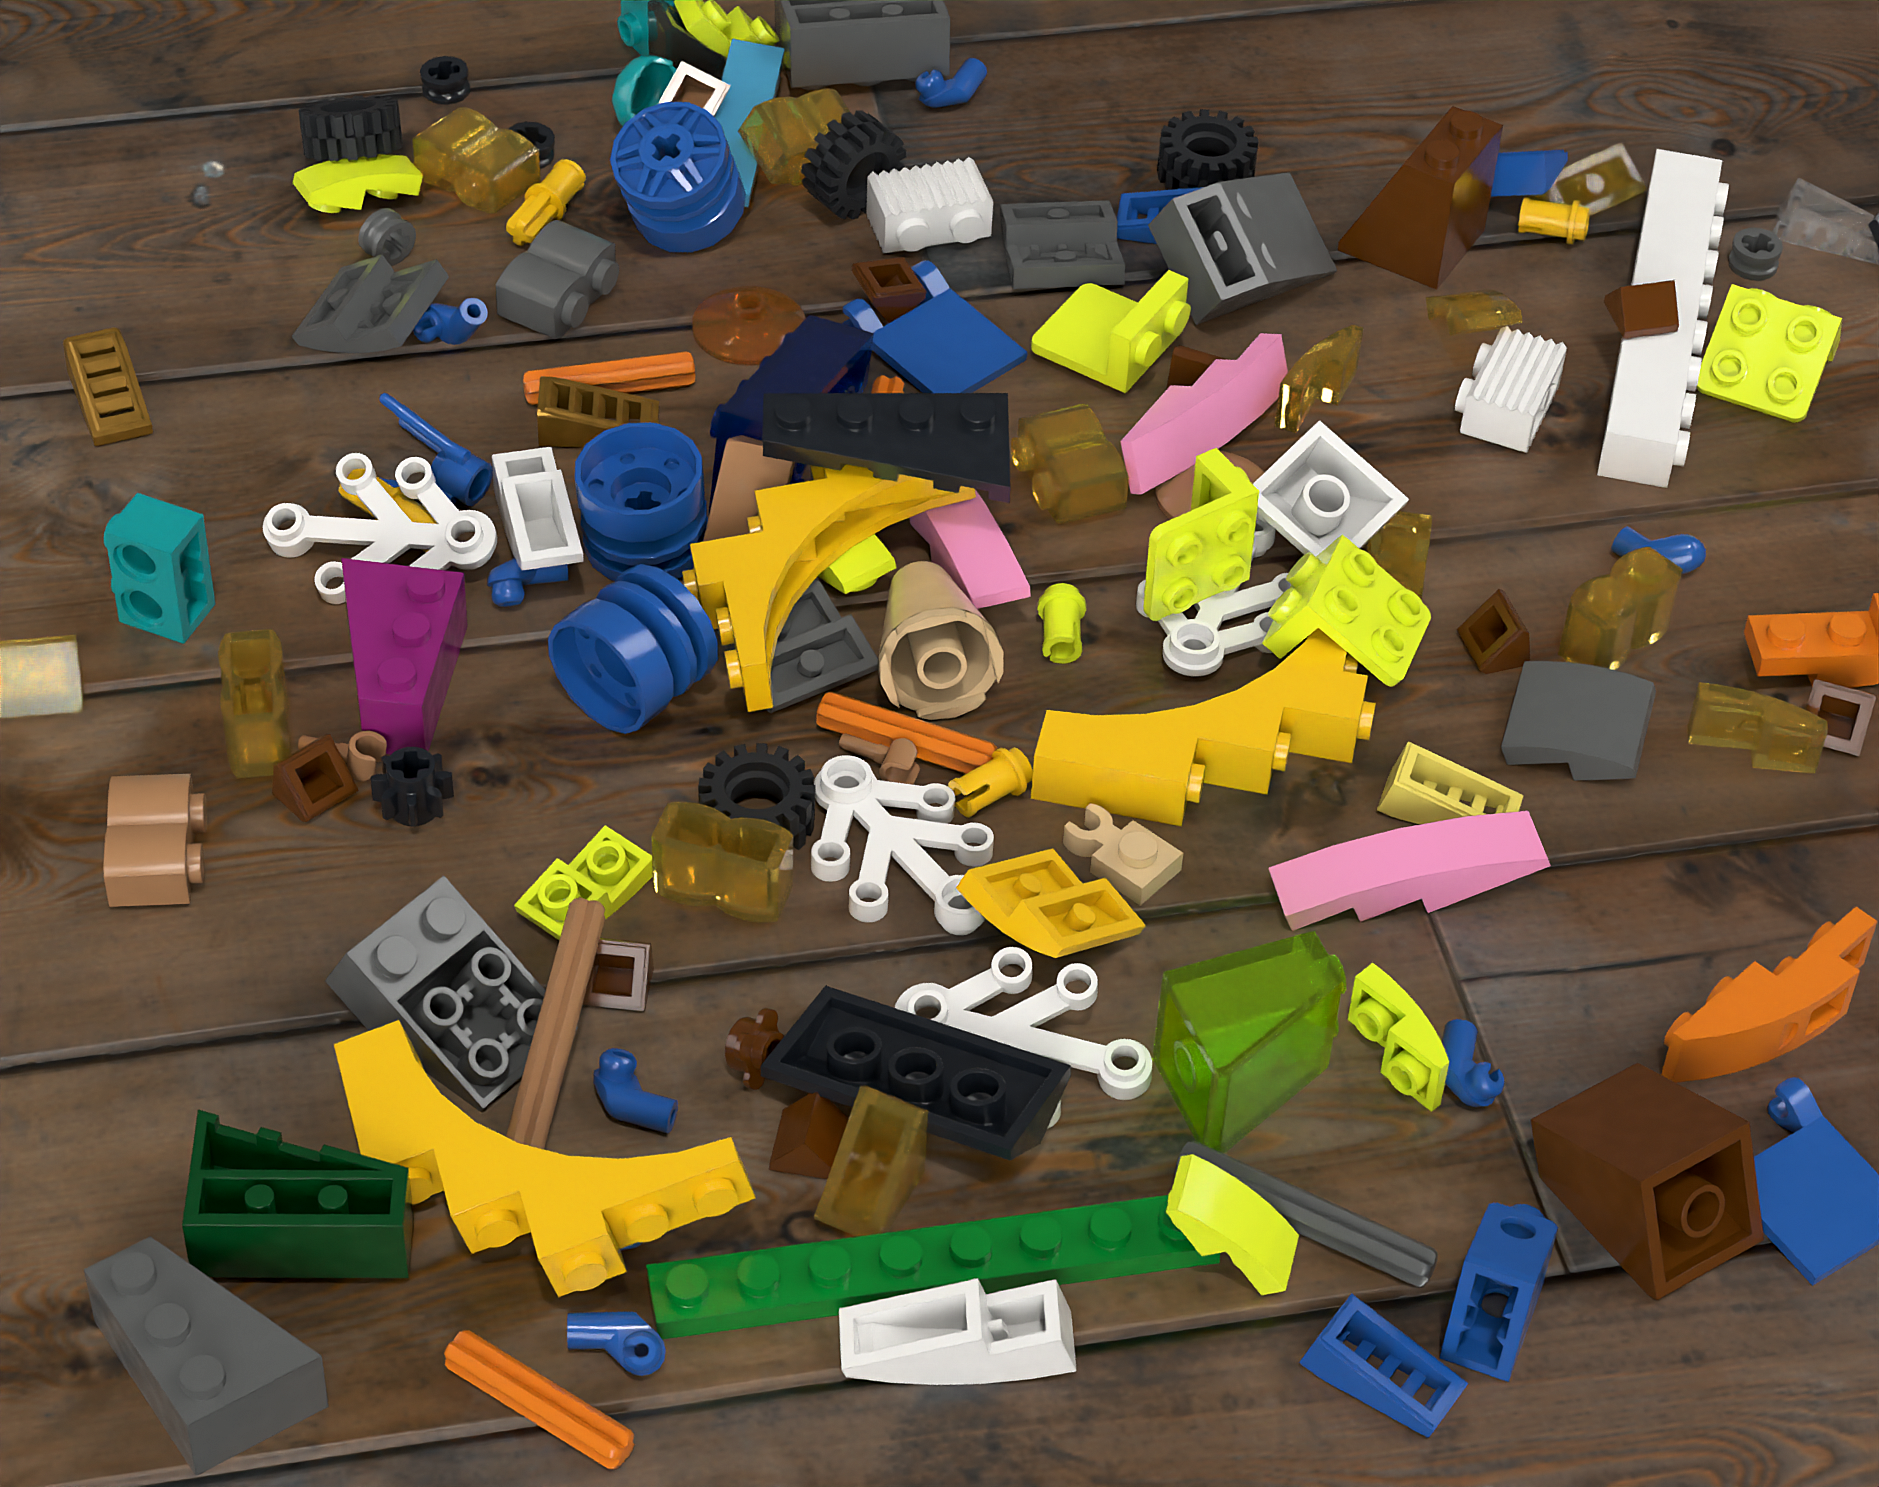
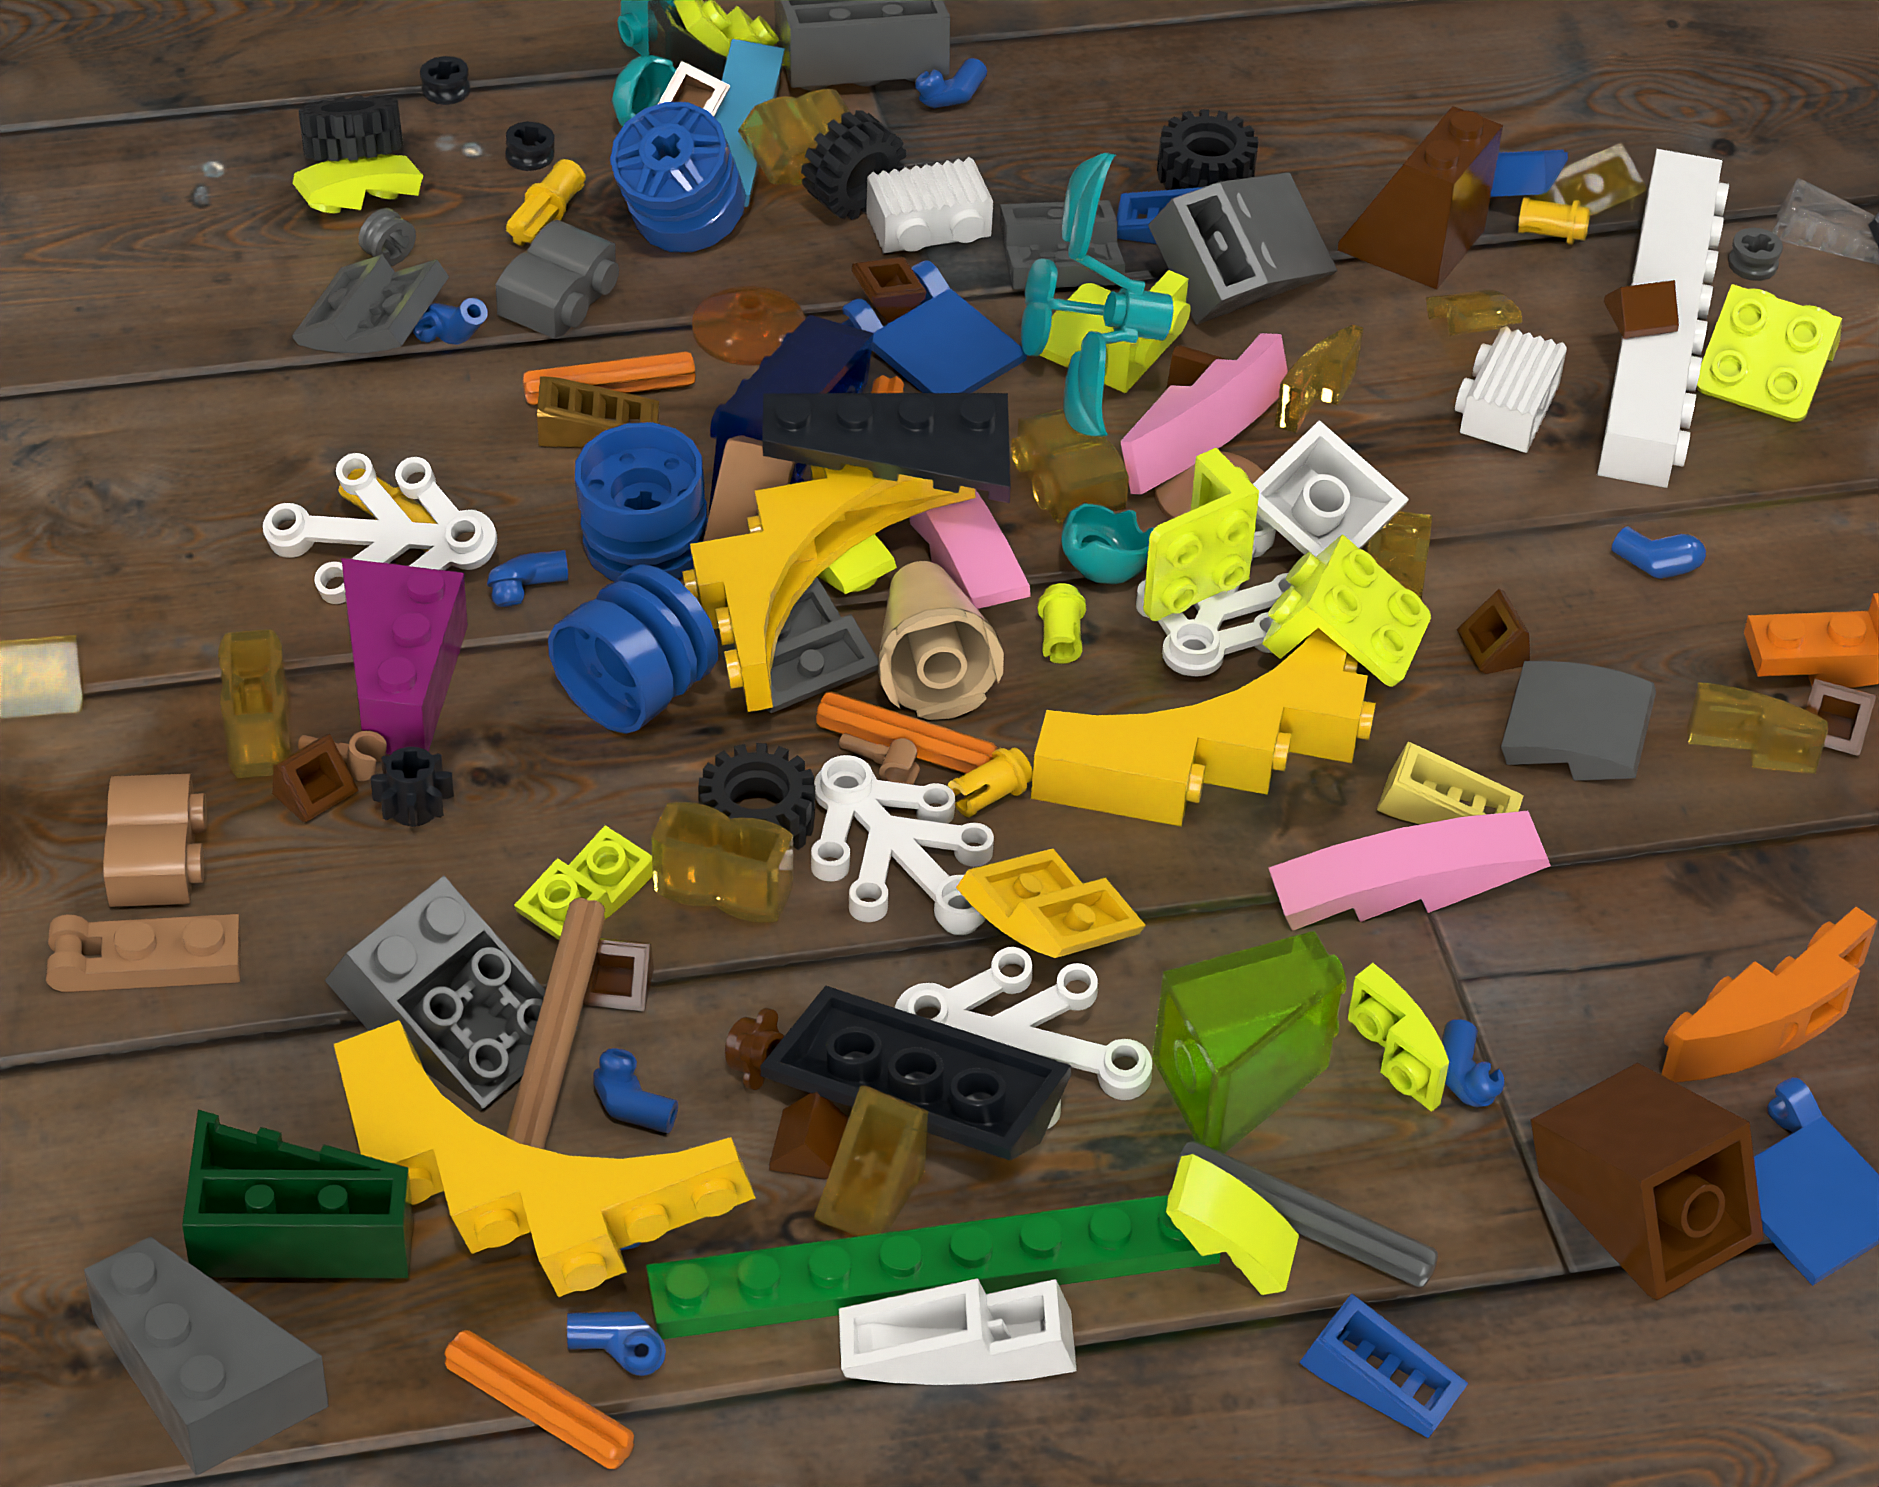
pearl gold slope [63,327,153,446] -> none
teal brick [104,493,215,644] -> none
blue plant [379,393,493,506] -> none
clear yellow brick [412,107,541,213] -> none
white slope [492,447,583,570] -> none
tan plate [1063,803,1183,906] -> none
blue torso [1440,1203,1558,1382] -> none
clear yellow brick [1558,547,1683,670] -> none
none -> medium nougat plate [46,914,241,992]
none -> teal plant [1021,153,1173,437]
none -> teal hair [1061,503,1155,584]

